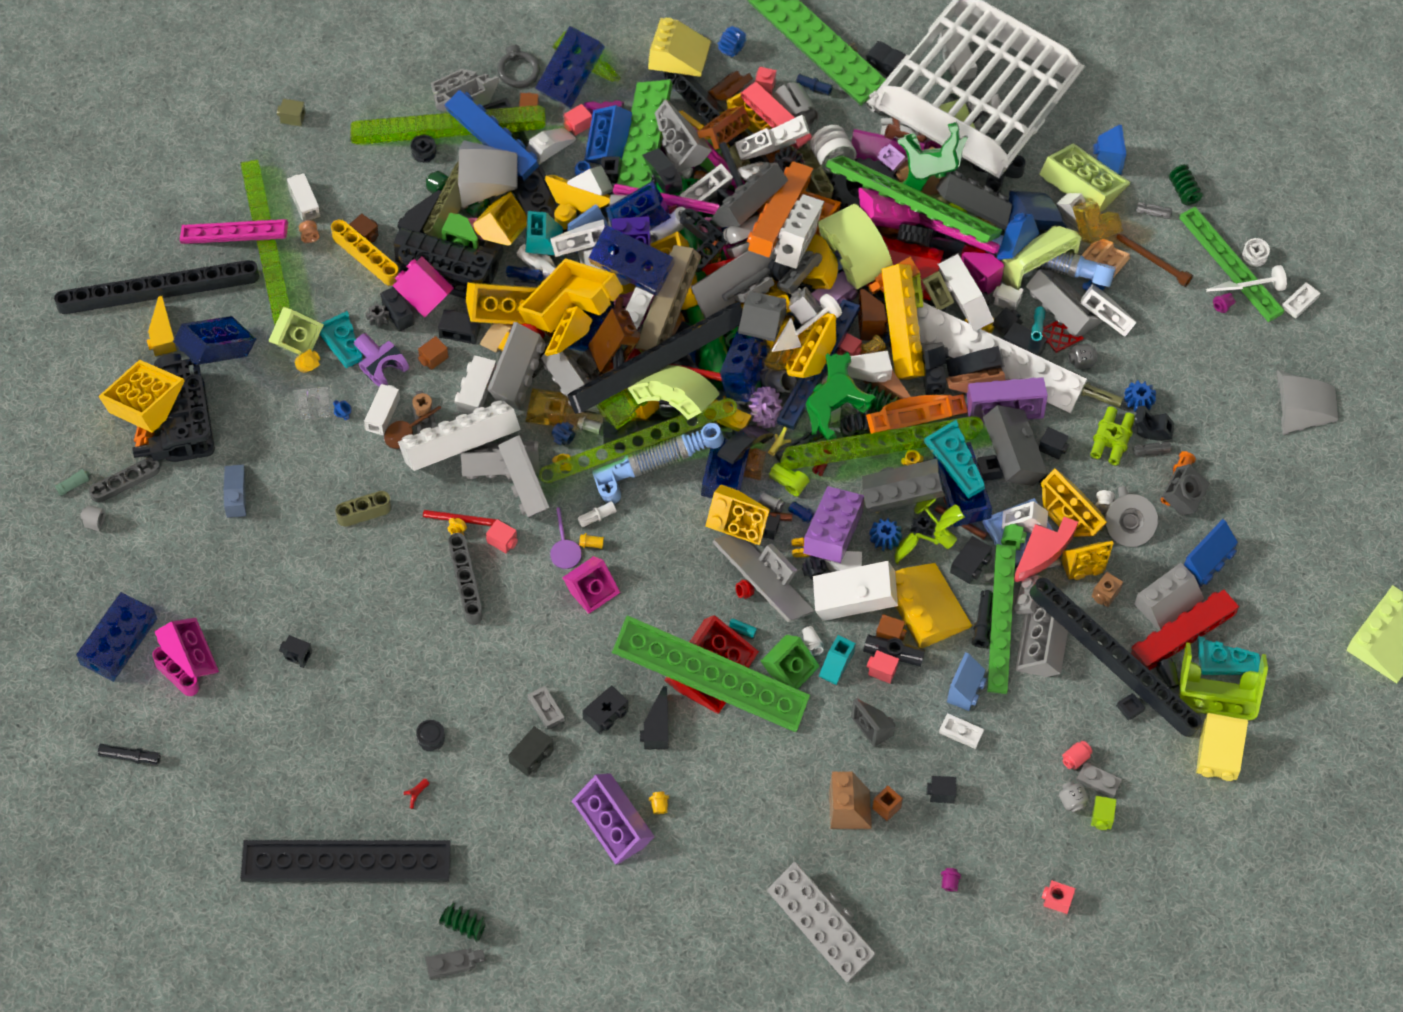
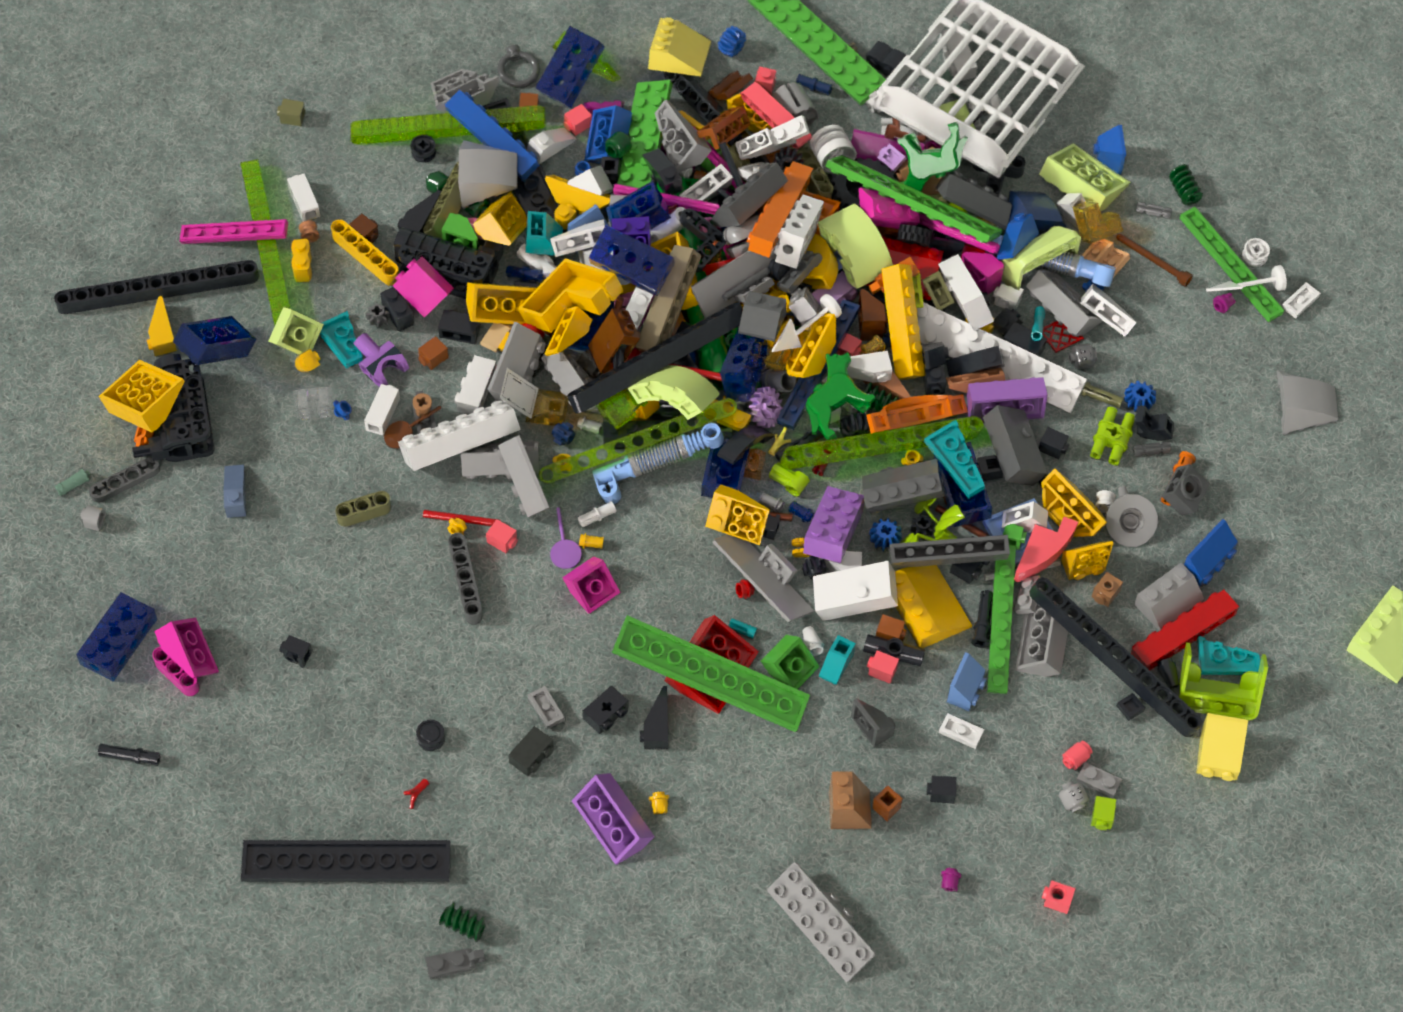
none -> yellow brick [291,239,312,282]
none -> white sticker [500,368,538,419]
none -> dark green head [605,131,632,158]
none -> dark grey brick [889,535,1010,569]

